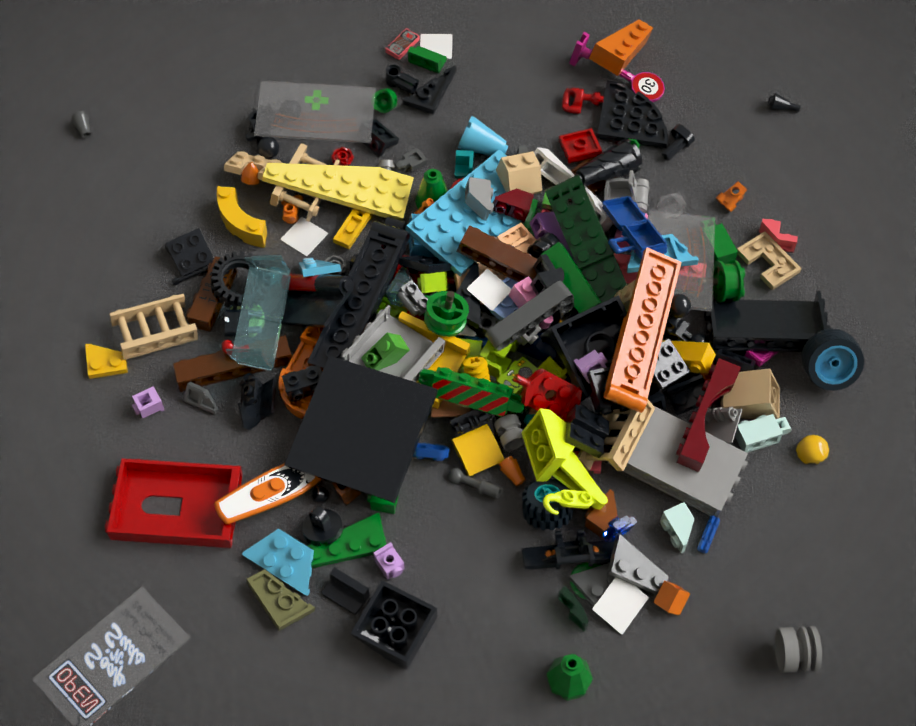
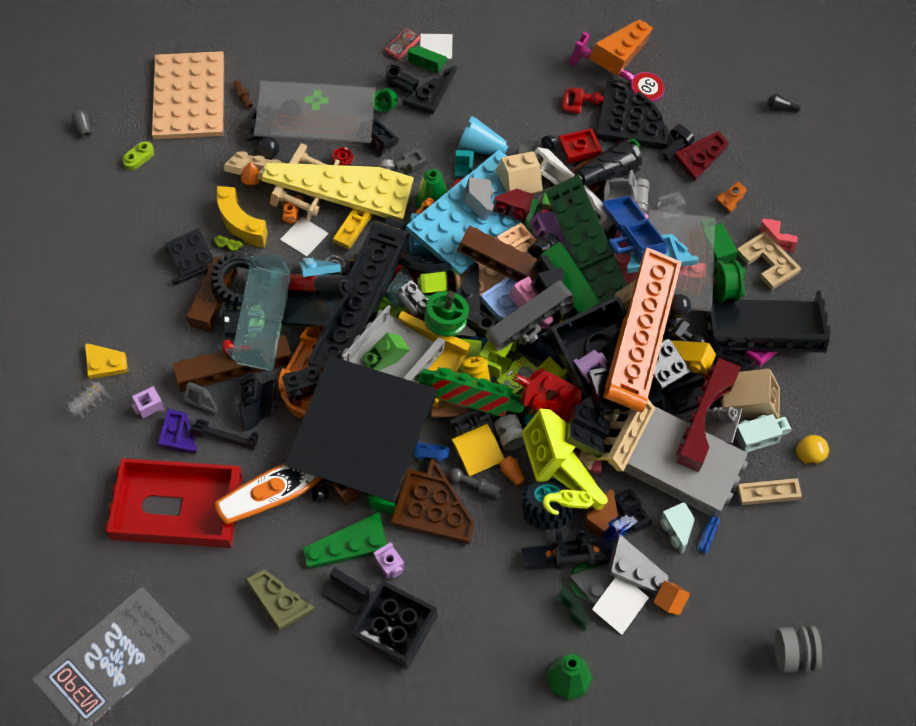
tan fence [110,294,198,360] -> none
medium azure wing [242,529,314,596] -> none
black tile [302,506,343,546] -> none
white sticker [467,269,511,311] -> none
wheel [801,328,865,391] -> none
none -> clear piece [63,377,108,418]
none -> lime plate [122,141,154,170]
none -> light nougat plate [152,51,224,140]
none -> dark purple wing [158,409,197,454]
none -> black hinge [189,419,259,449]
none -> lime piece [214,235,243,251]
none -> reddish brown bar [233,80,253,109]
none -> reddish brown wing [391,459,475,544]
none -> black plate [541,135,558,152]
none -> black slope [614,488,652,533]
none -> dark red wing [674,131,729,181]
none -> tan plate [737,478,802,505]

